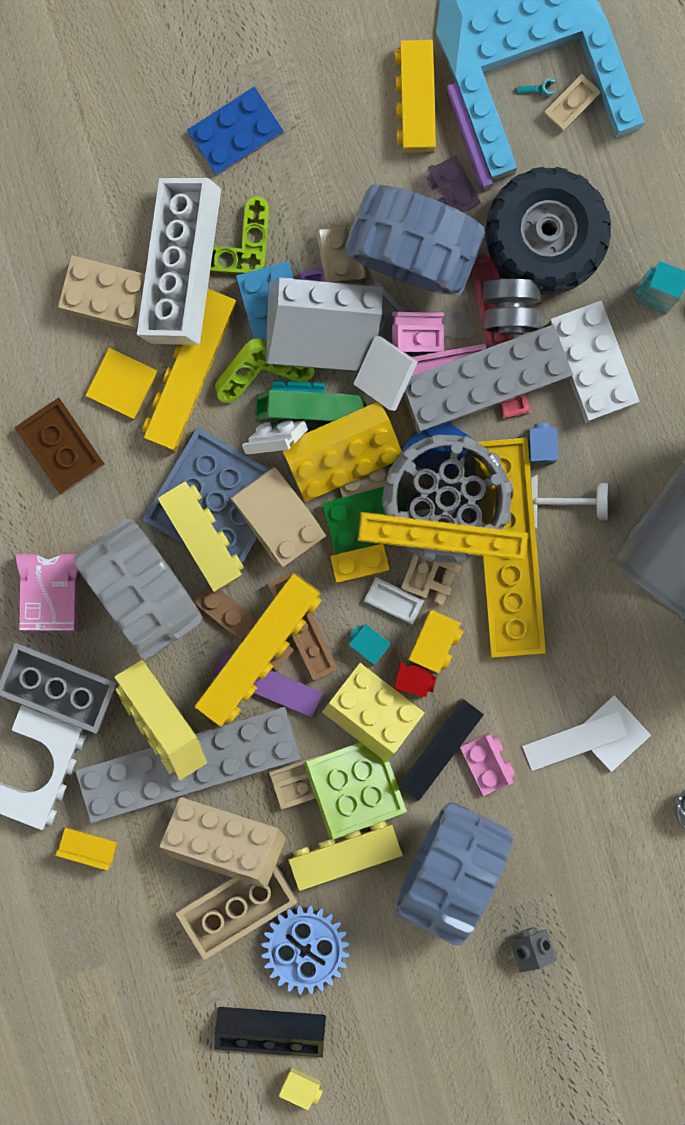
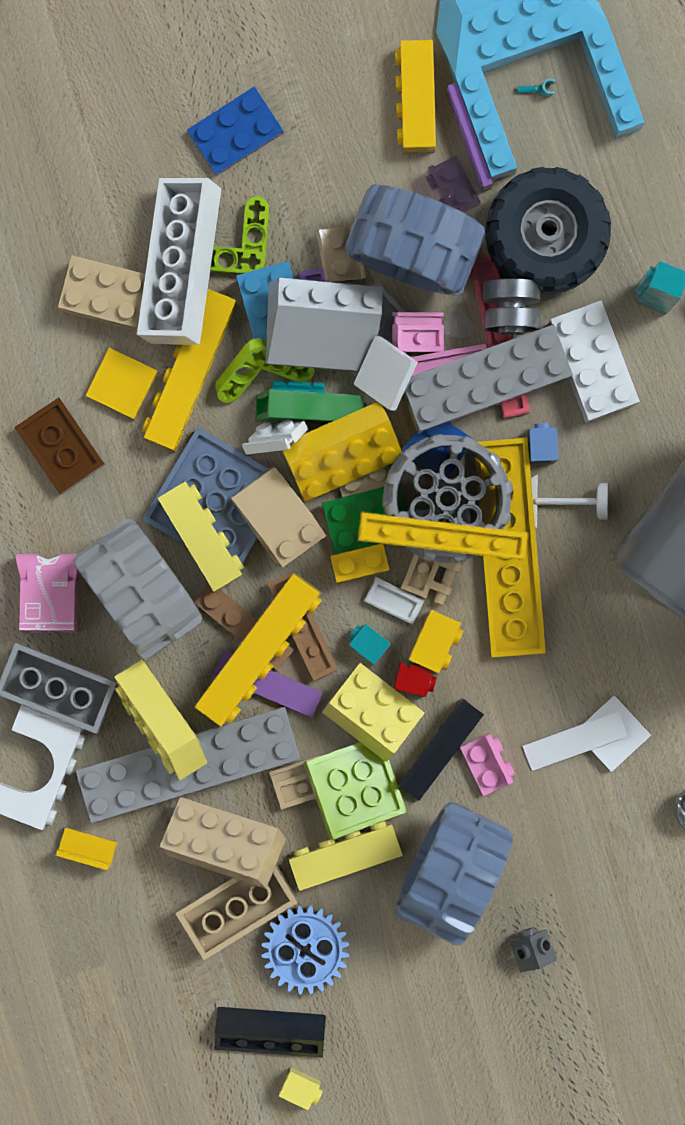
tan plate [544,74,601,132] -> none

